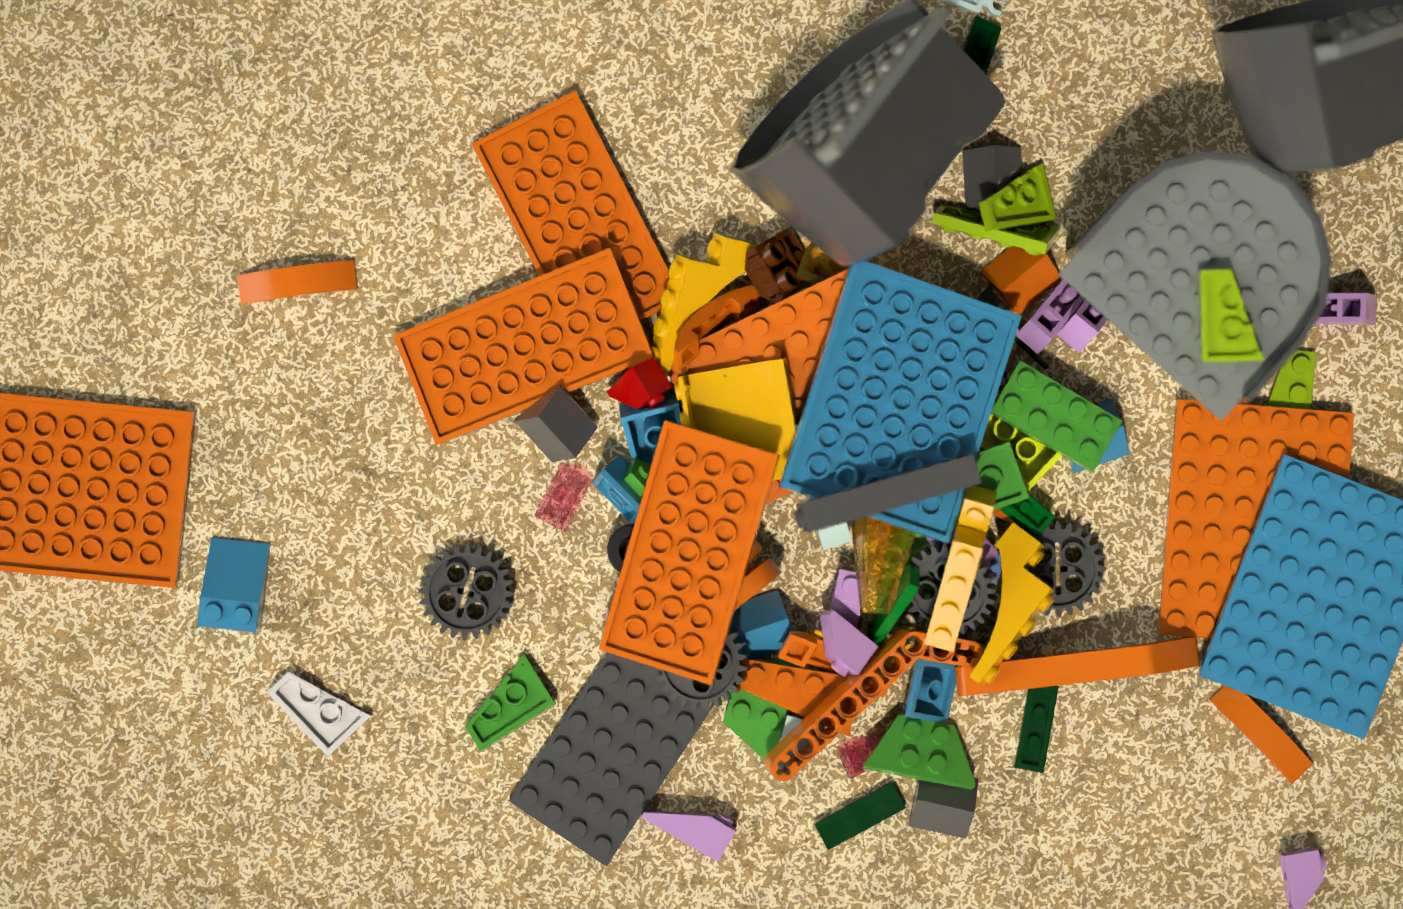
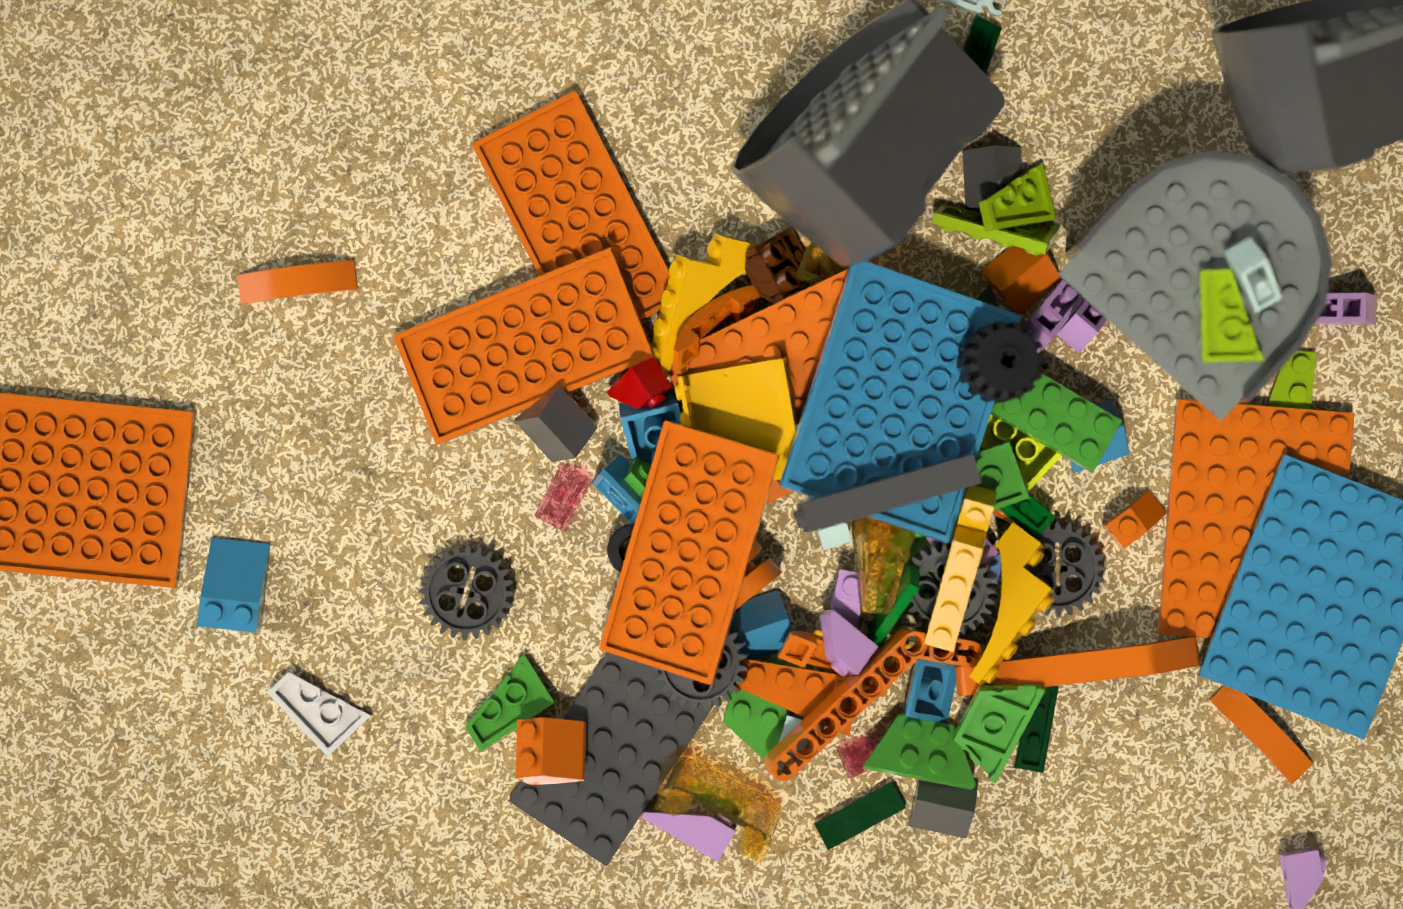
none -> orange slope [515,717,586,786]
none -> clear yellow windscreen [654,754,782,864]
none -> bright green wing [953,683,1046,783]
none -> black wheel [956,321,1045,403]
none -> orange slope [1102,490,1167,549]
none -> light aqua slope [1224,237,1282,313]

